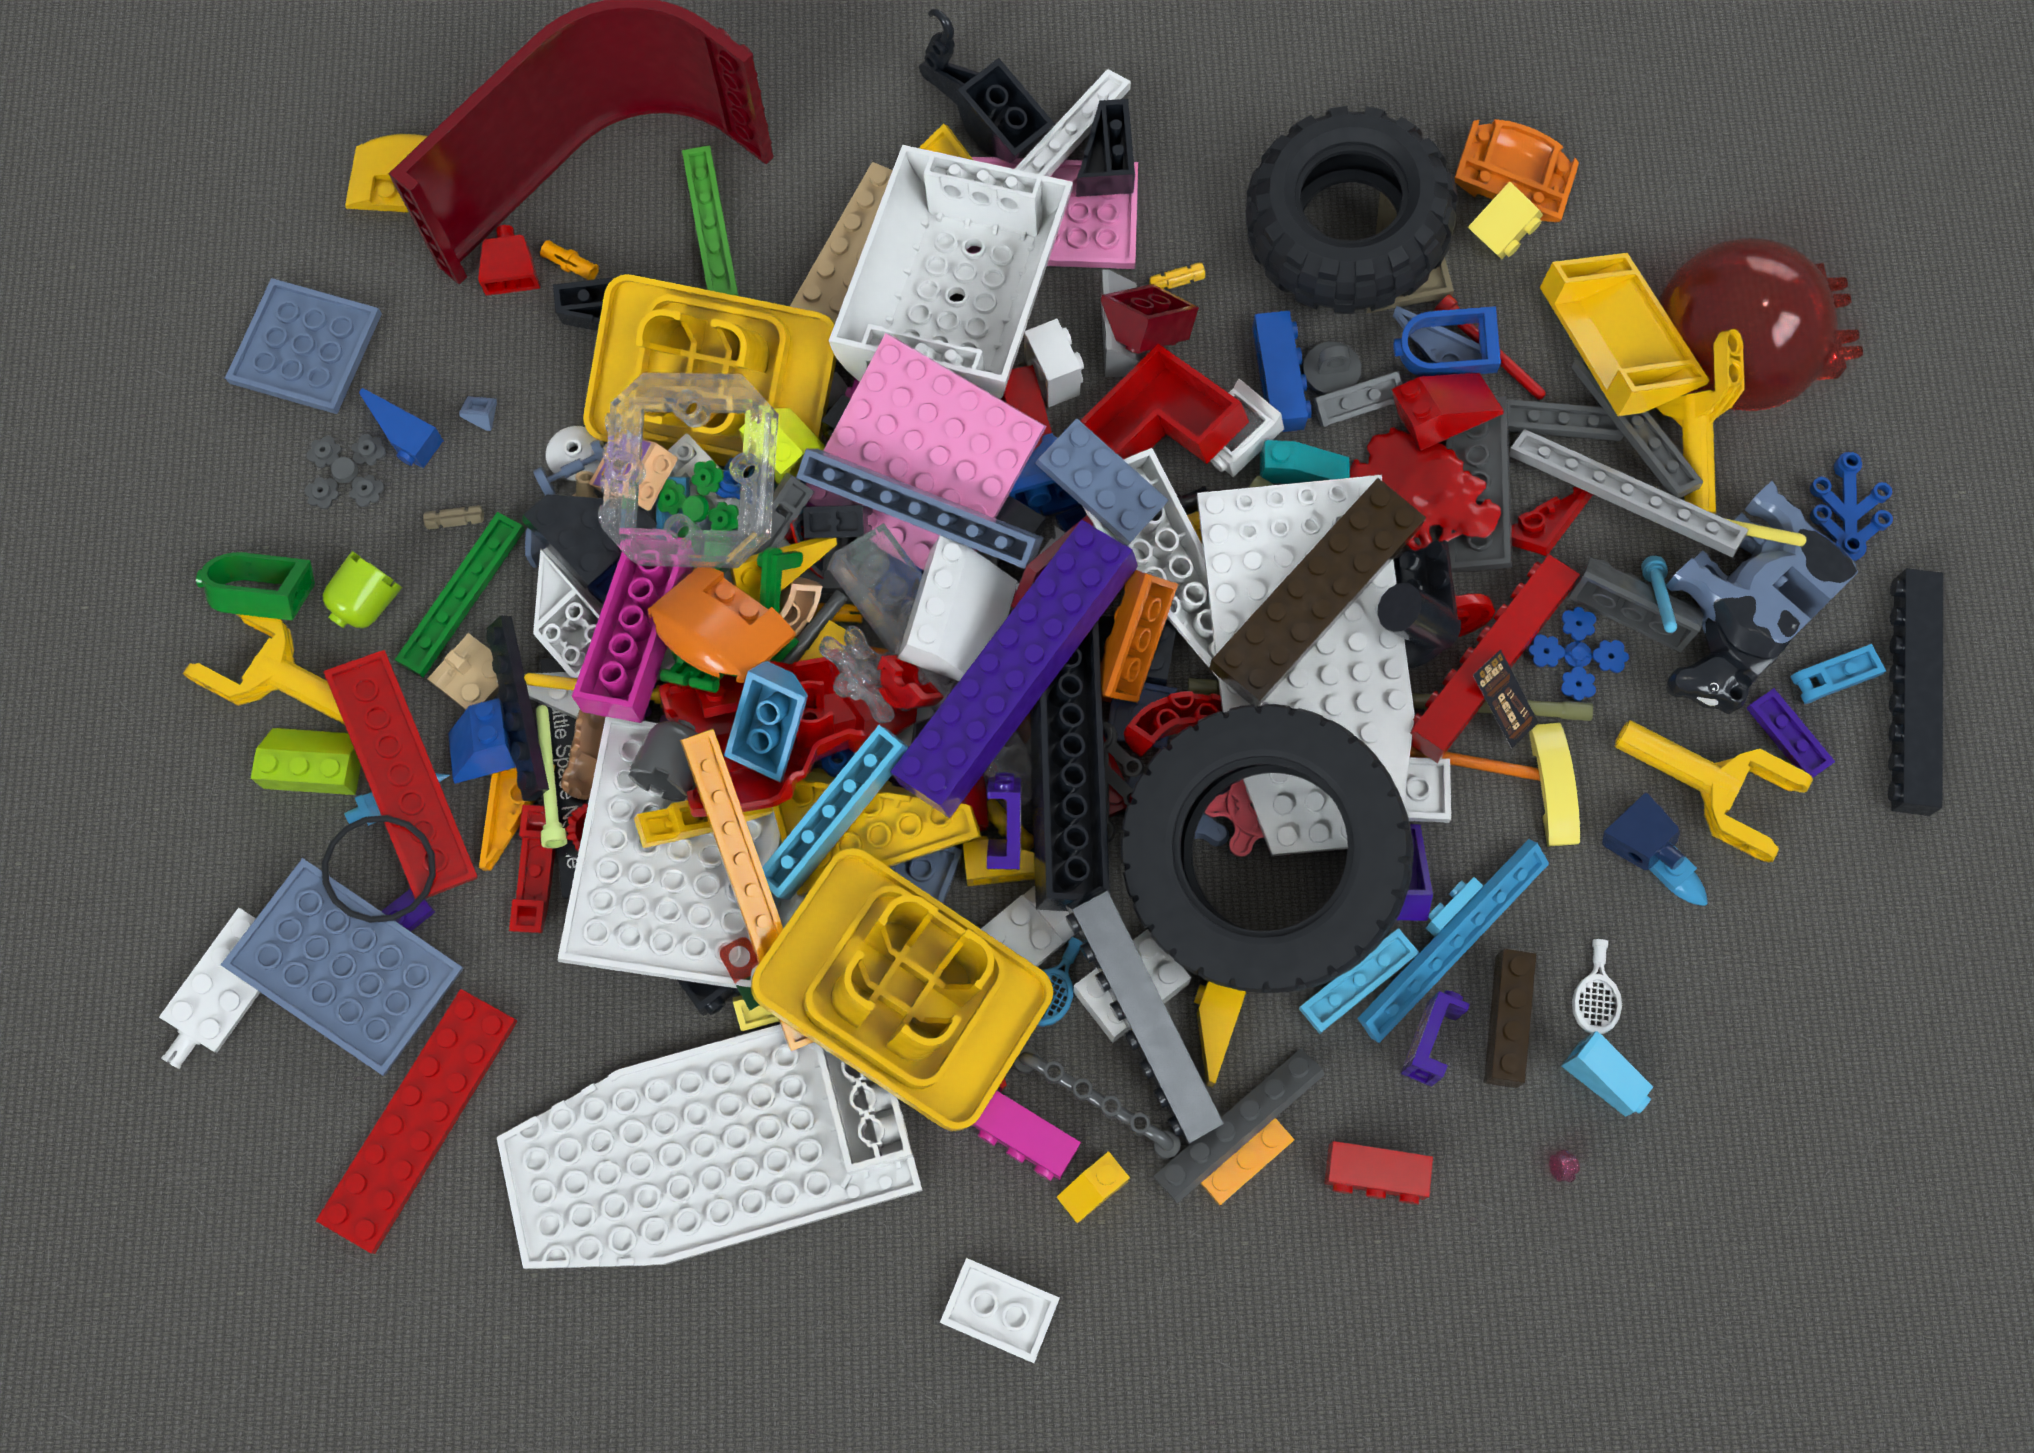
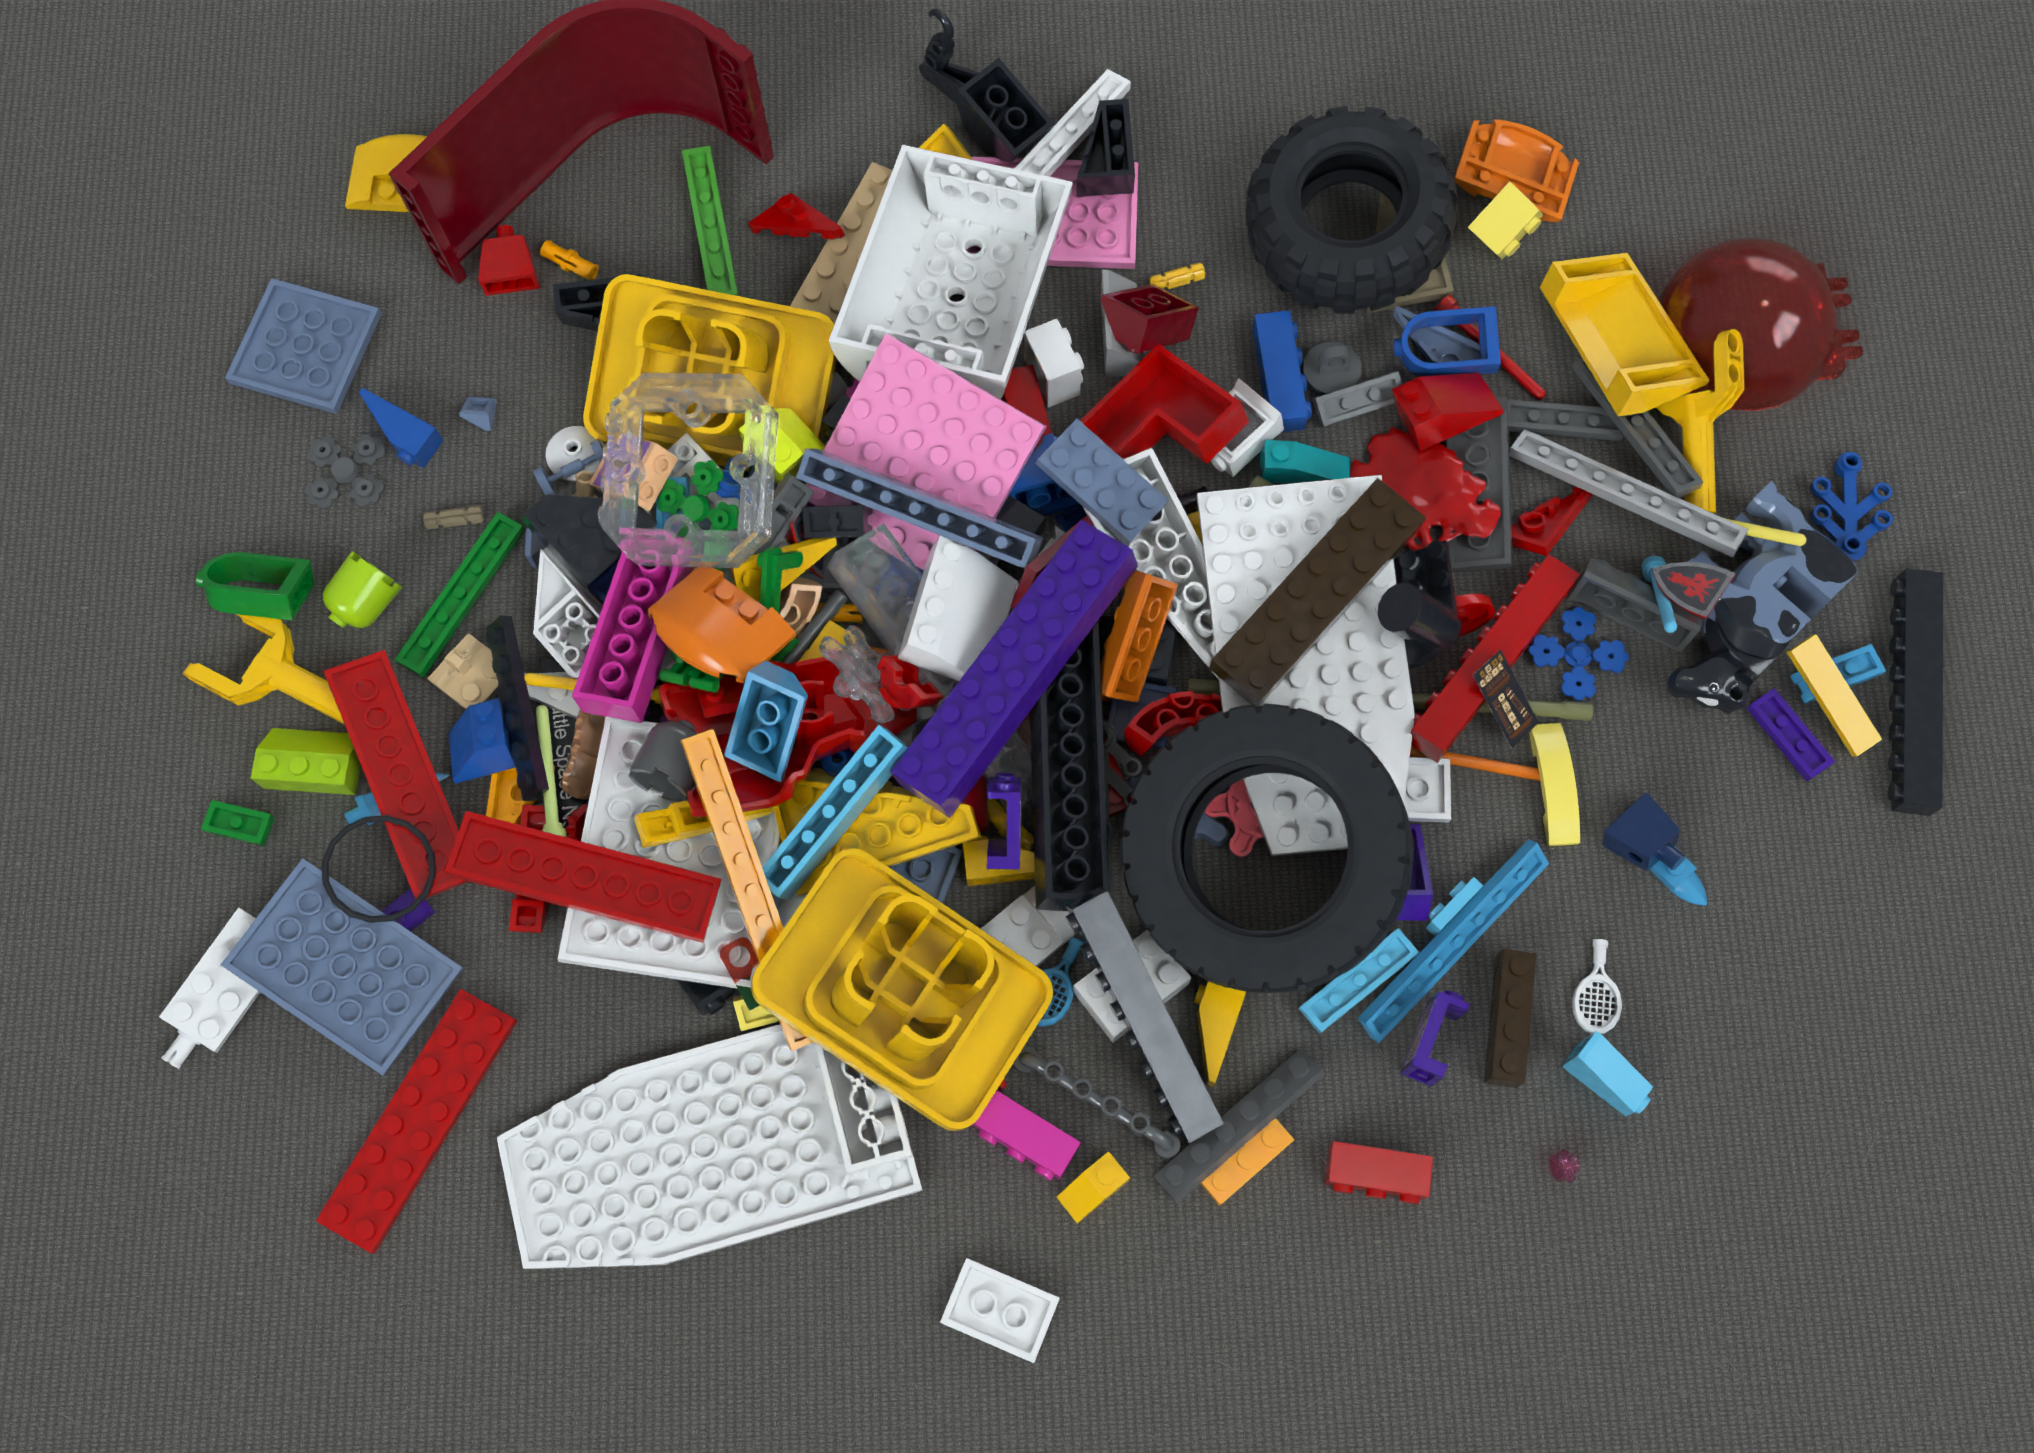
yellow piece [1615,720,1813,862] -> none
none -> green plate [201,800,275,847]
none -> red plate [445,811,722,943]
none -> red wing [747,193,845,239]
none -> shield [1652,562,1735,619]
none -> yellow tile [1786,634,1882,757]

